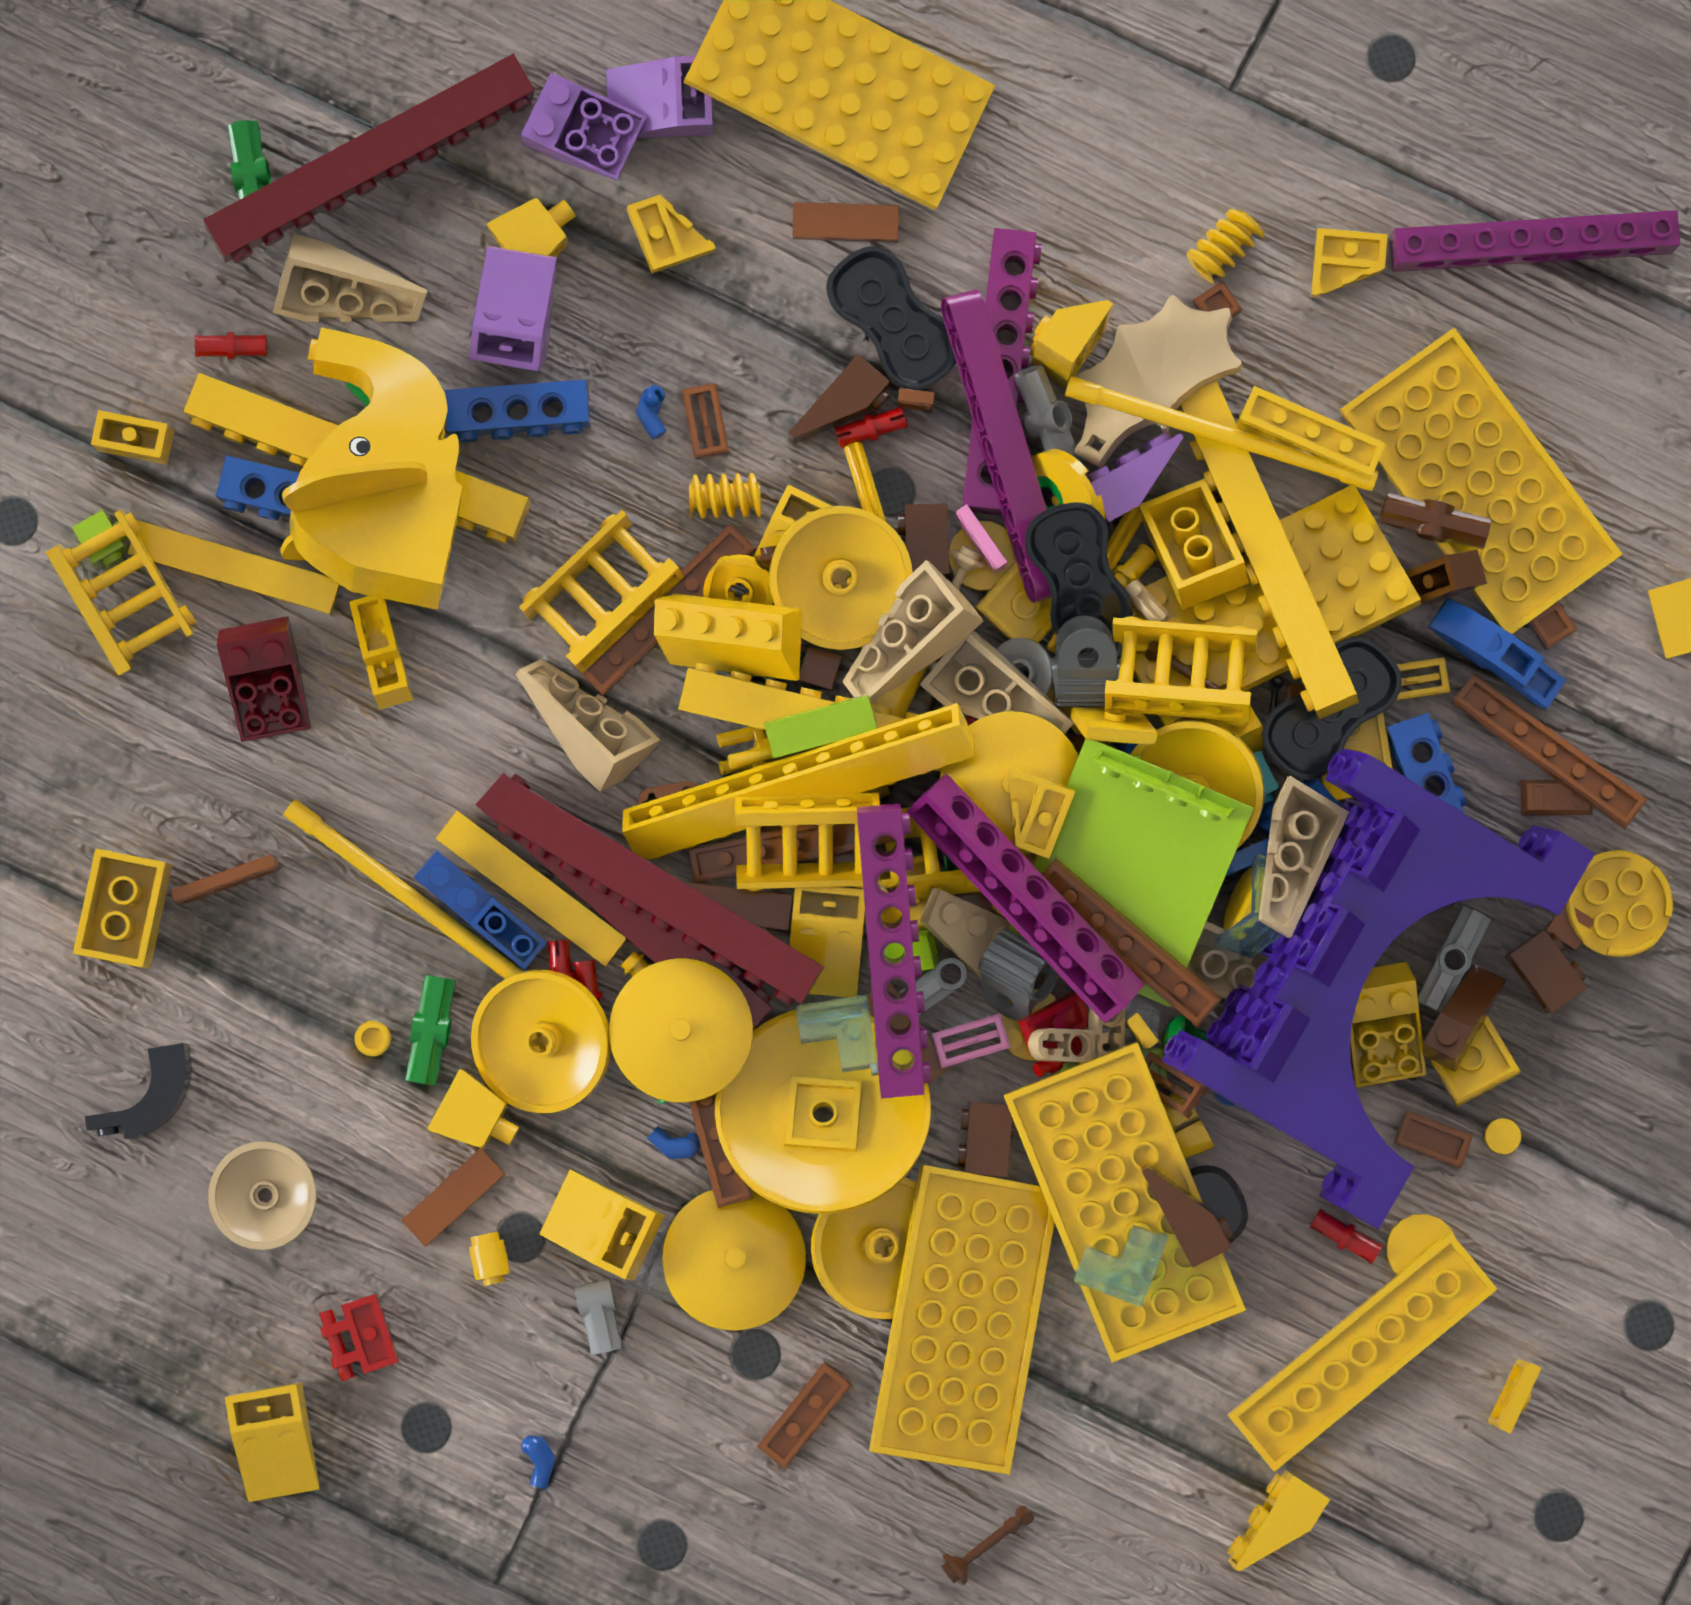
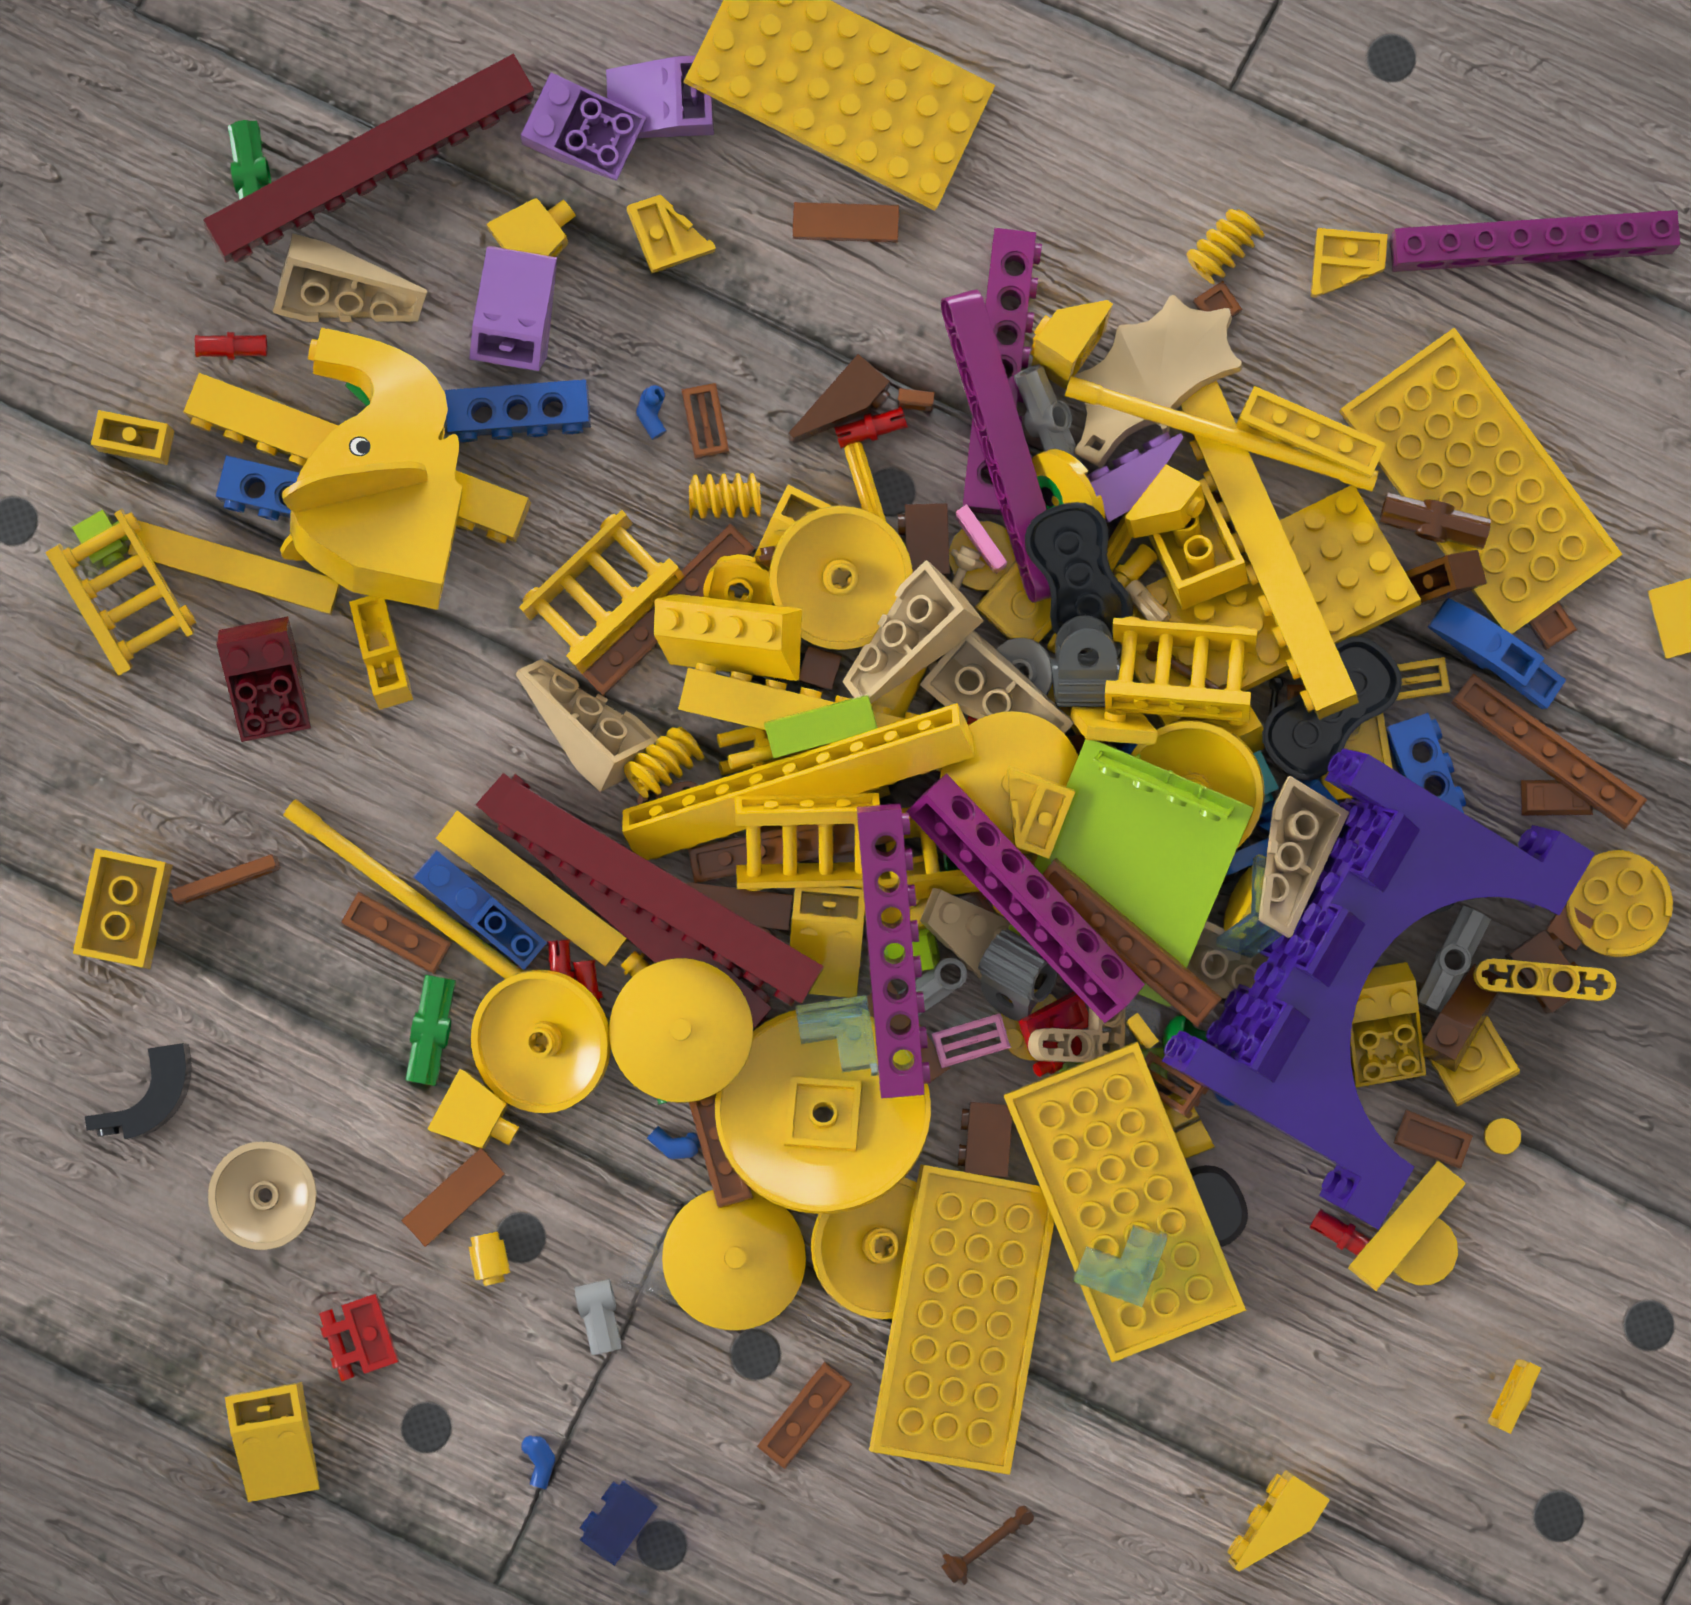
yellow tile [355,1021,392,1057] -> none
yellow slope [539,1169,665,1281] -> none
black plate [826,246,956,390] -> none
reddish brown slope [1141,1163,1234,1268] -> none
yellow plate [1227,1232,1497,1472] -> none
none -> dark orange tile [341,891,452,974]
none -> clear blue brick [580,1478,659,1566]
none -> yellow piece [624,727,704,798]
none -> yellow slope [1125,464,1205,538]
none -> yellow tile [1348,1161,1466,1291]
none -> yellow beam [1473,958,1616,1001]

